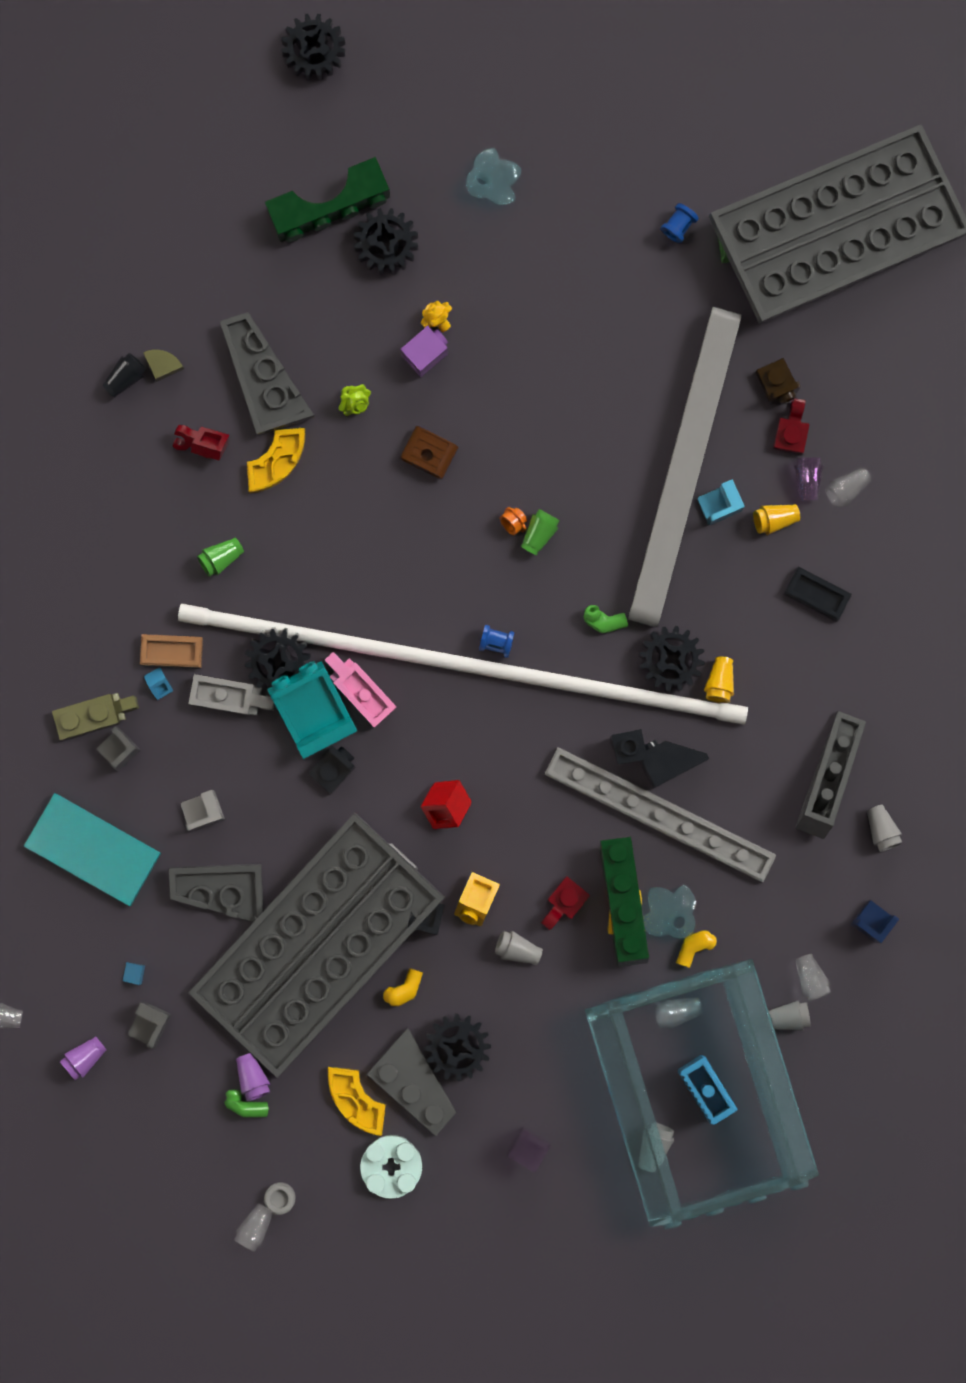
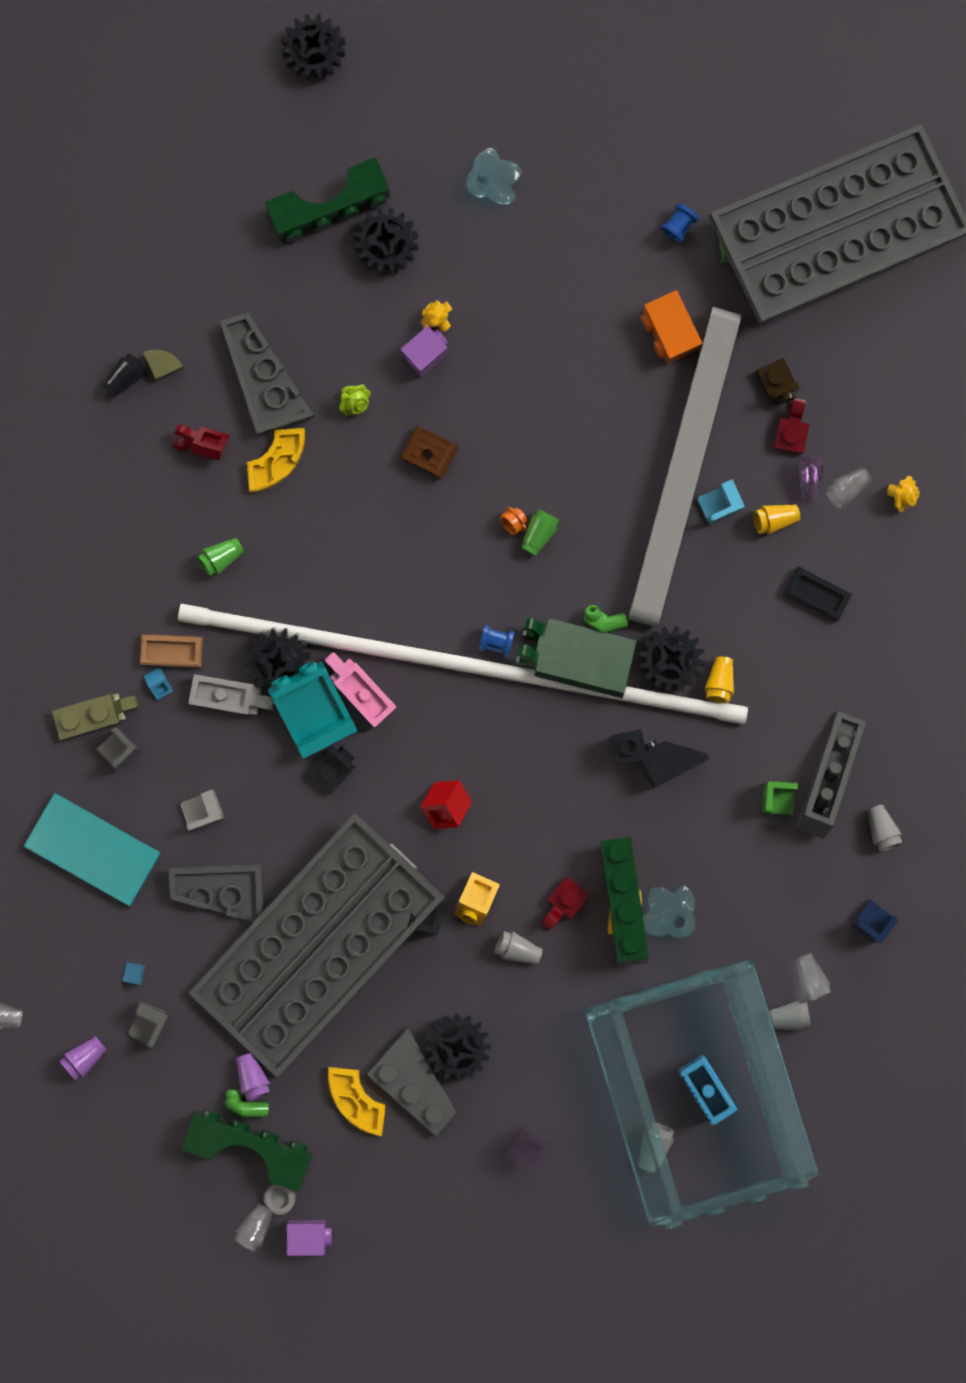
light aqua plate [360,1135,422,1199] -> none
yellow arm [383,968,423,1007] -> none
light grey tile [544,747,776,882] -> none
clear cone [655,997,703,1030] -> none
yellow arm [676,930,717,968] -> none
none -> dark green arch [181,1109,313,1192]
none -> medium lavender brick [287,1220,332,1256]
none -> dark green tile [516,618,637,698]
none -> orange brick [640,290,703,365]
none -> bright green panel [762,781,798,815]
none -> yellow plant [887,476,920,513]

